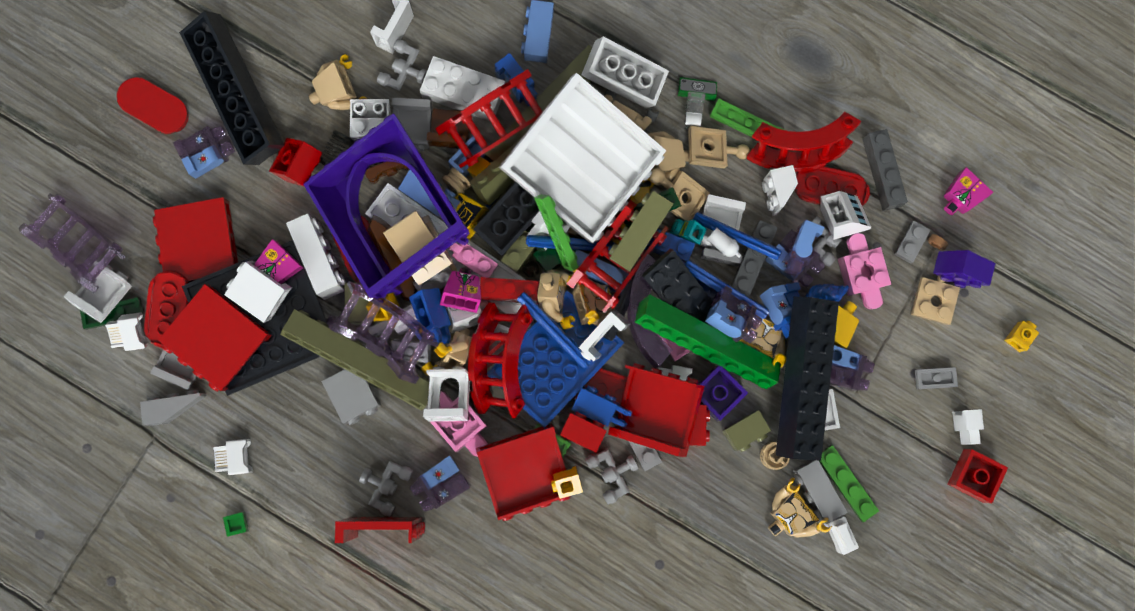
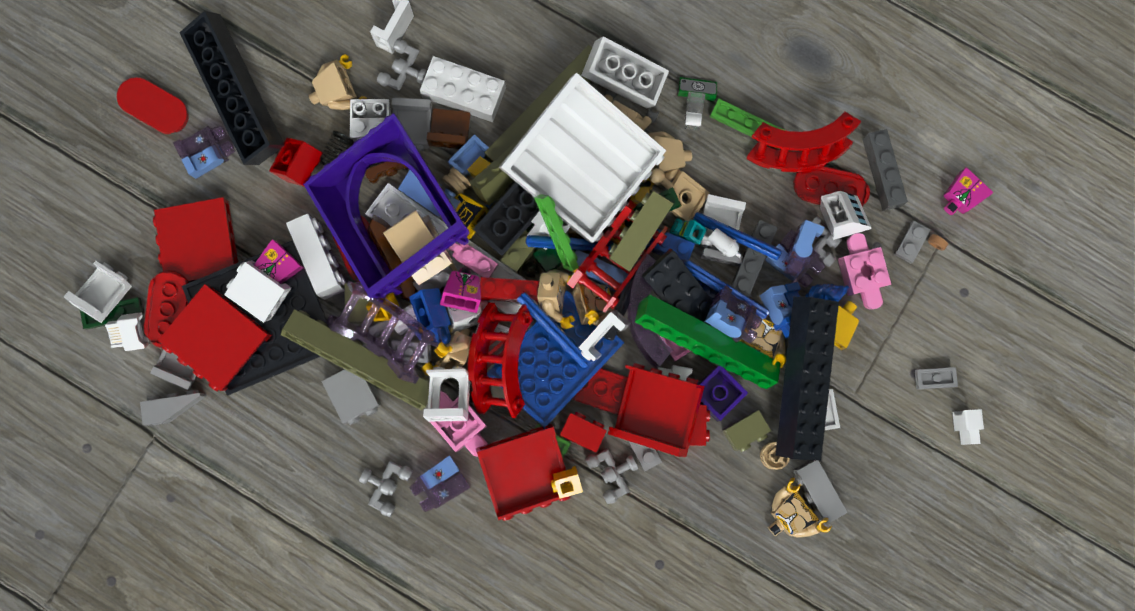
clear purple fence [19,193,126,293] -> none
white piece [213,439,253,475] -> none
green plate [223,512,249,537] -> none
red panel [335,517,425,543] -> none
red fence [435,69,543,168] -> none
blue hips [494,53,538,107] -> none
medium blue brick [521,0,554,63] -> none
blue hinge [572,385,632,427] -> none
tan plate [688,126,750,168] -> none
white slope [762,165,798,216] -> none
bright green plate [819,445,879,522] -> none
white piece [825,516,859,555] -> none
clear purple hips [830,345,875,391] -> none
tan plate [911,276,960,325] -> none
dark purple brick [933,250,996,288] -> none
red brick [947,449,1008,504] -> none
yellow brick [1004,321,1039,352] -> none

